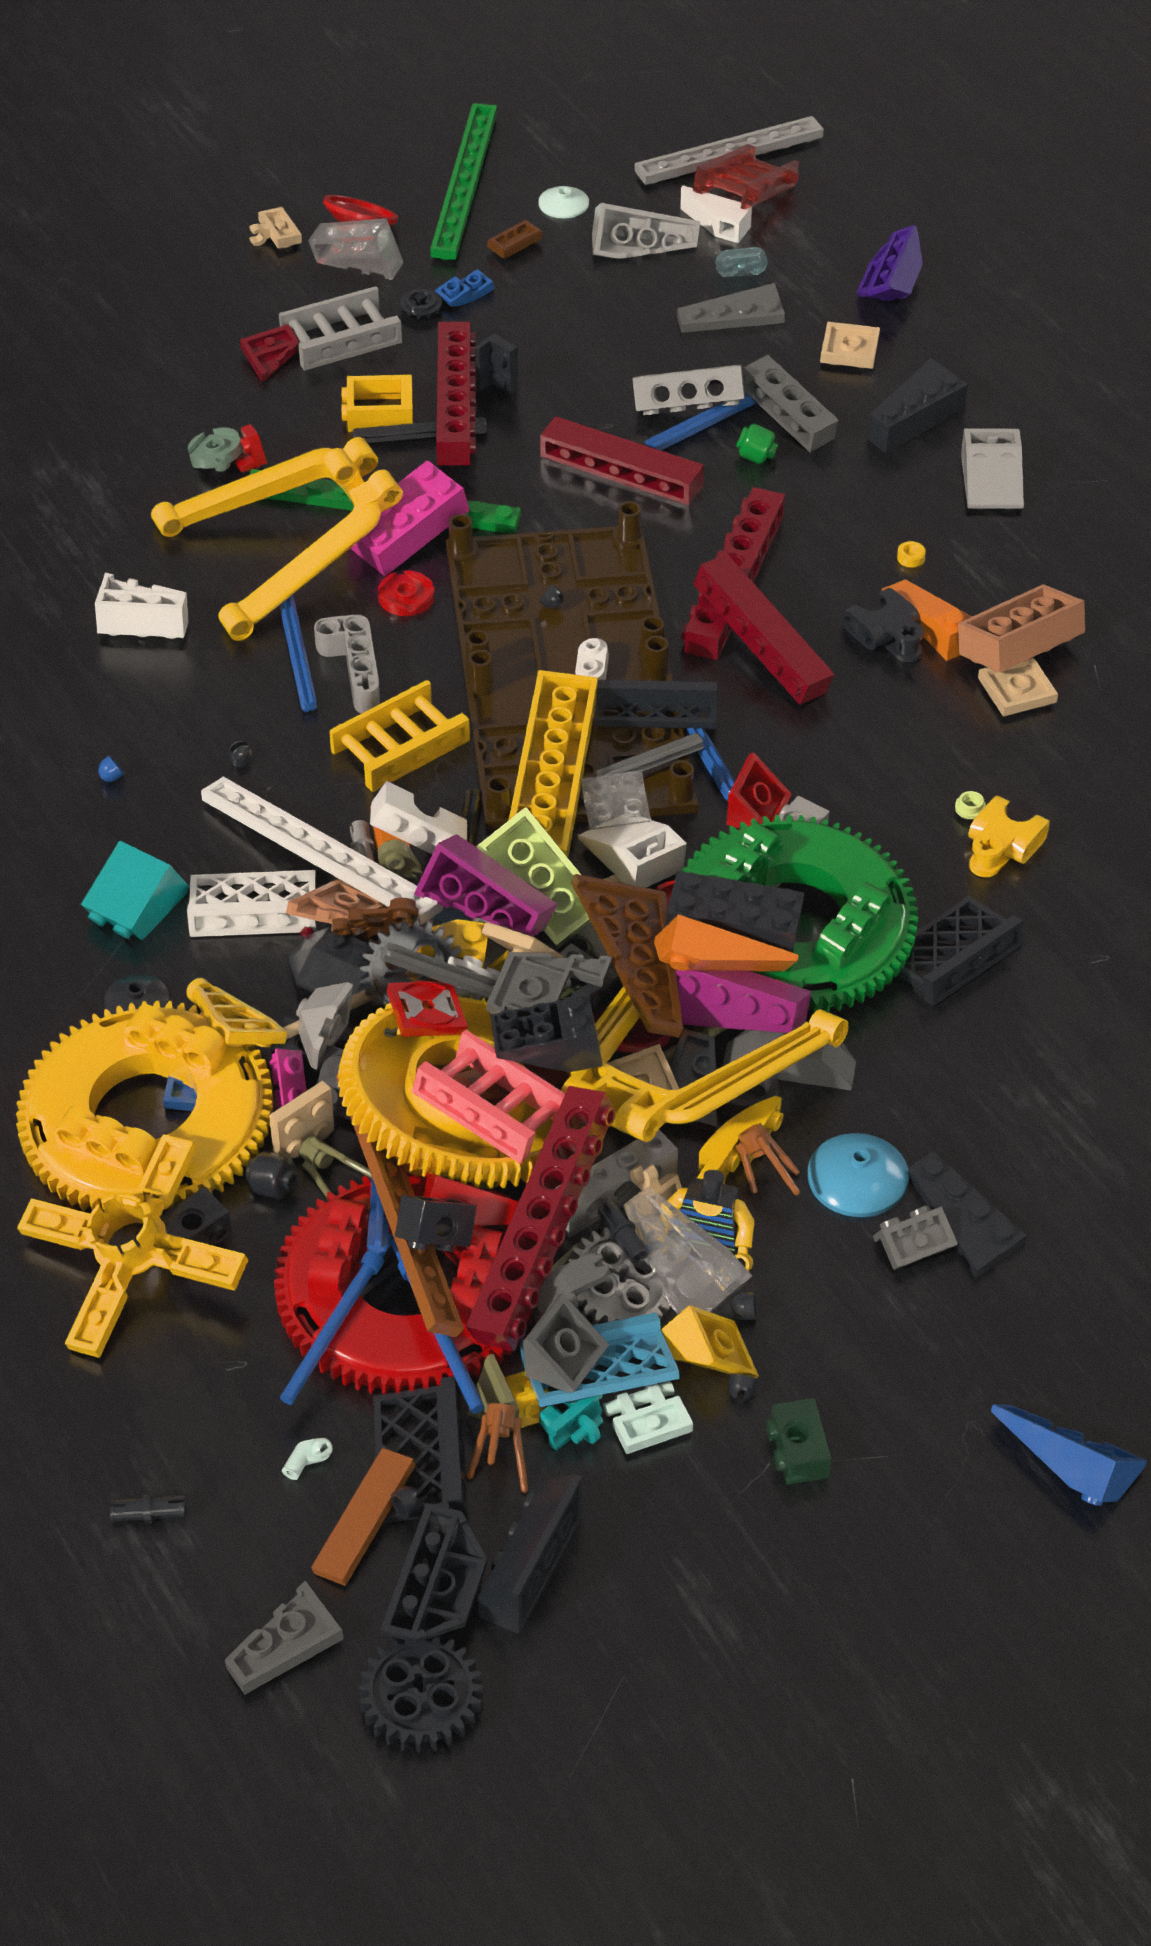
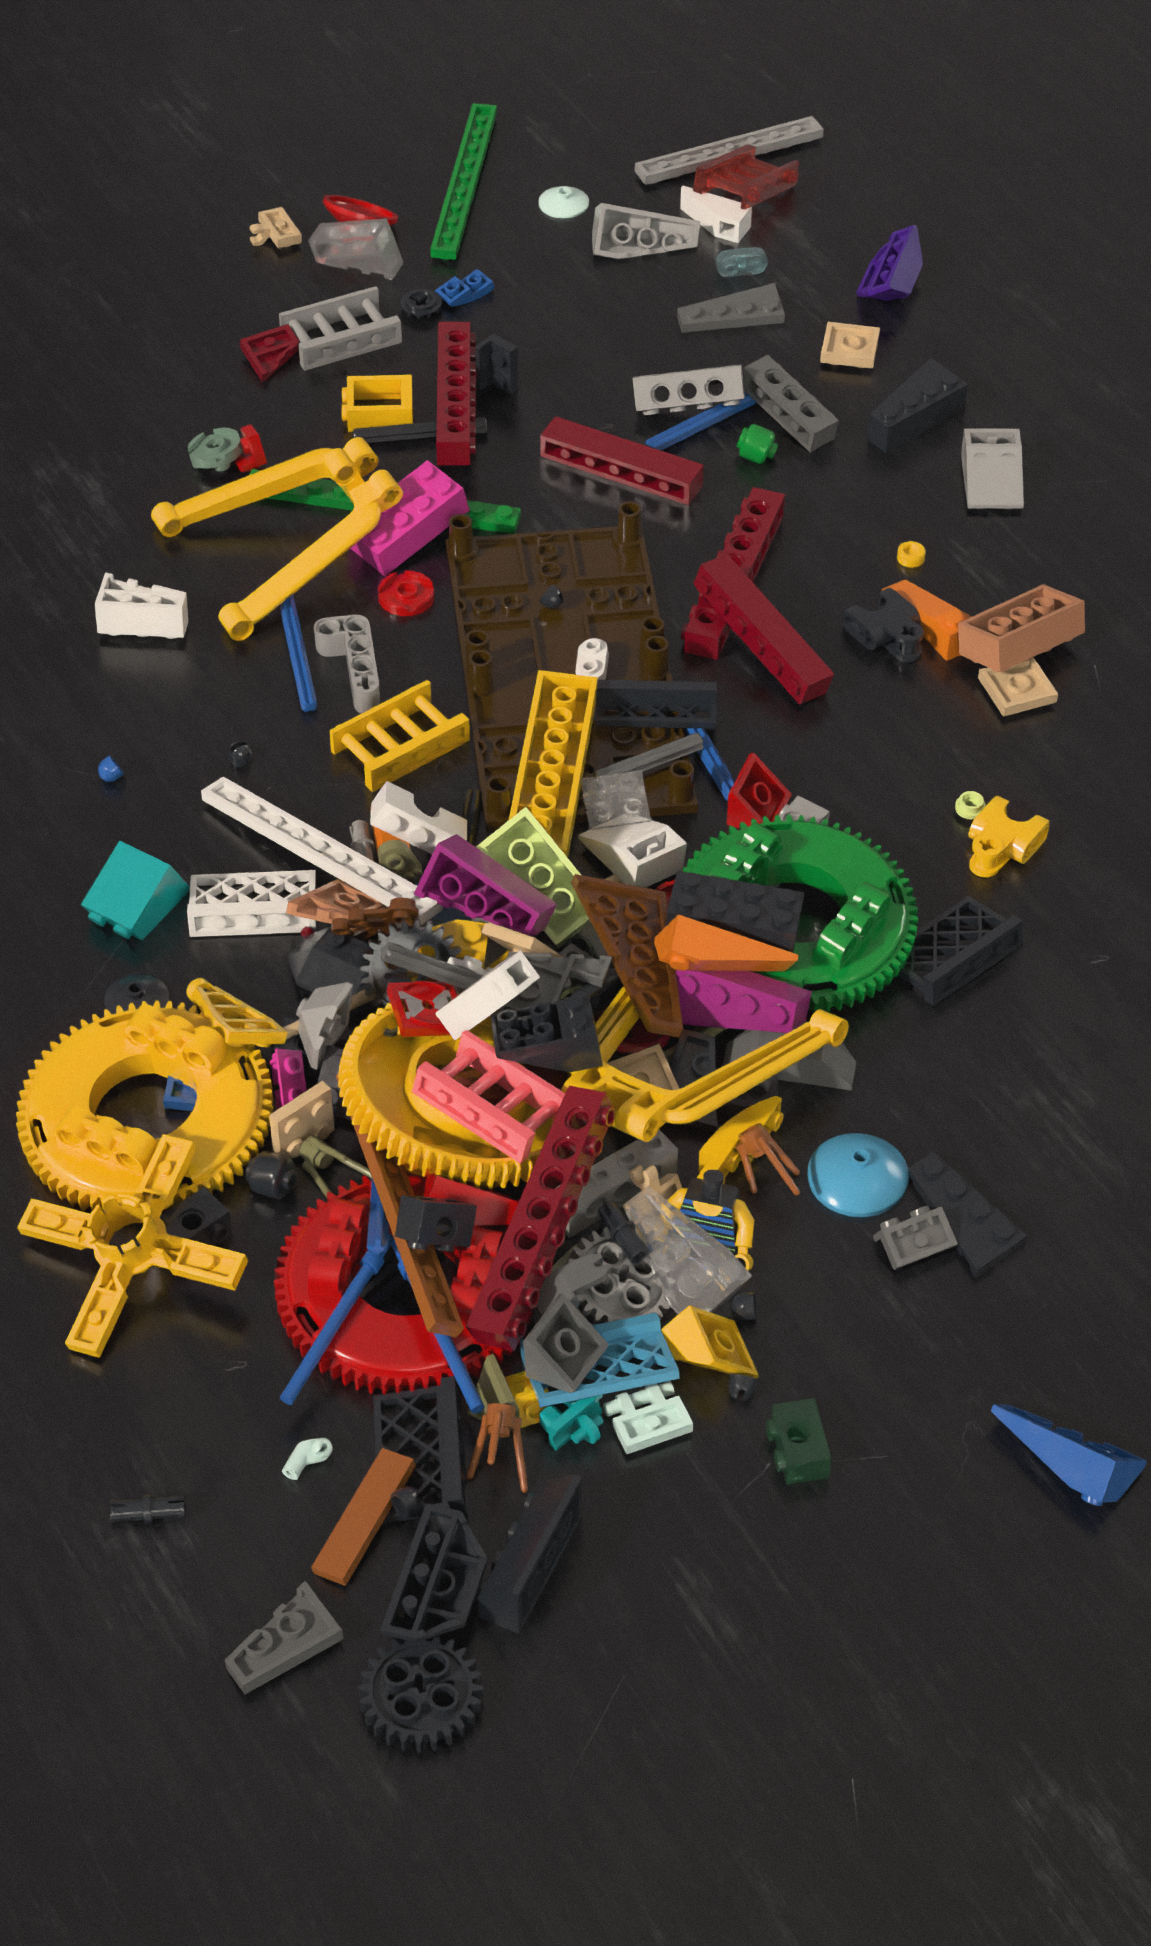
reddish brown plate [487,220,543,259] -> none
none -> white slope [435,950,540,1040]

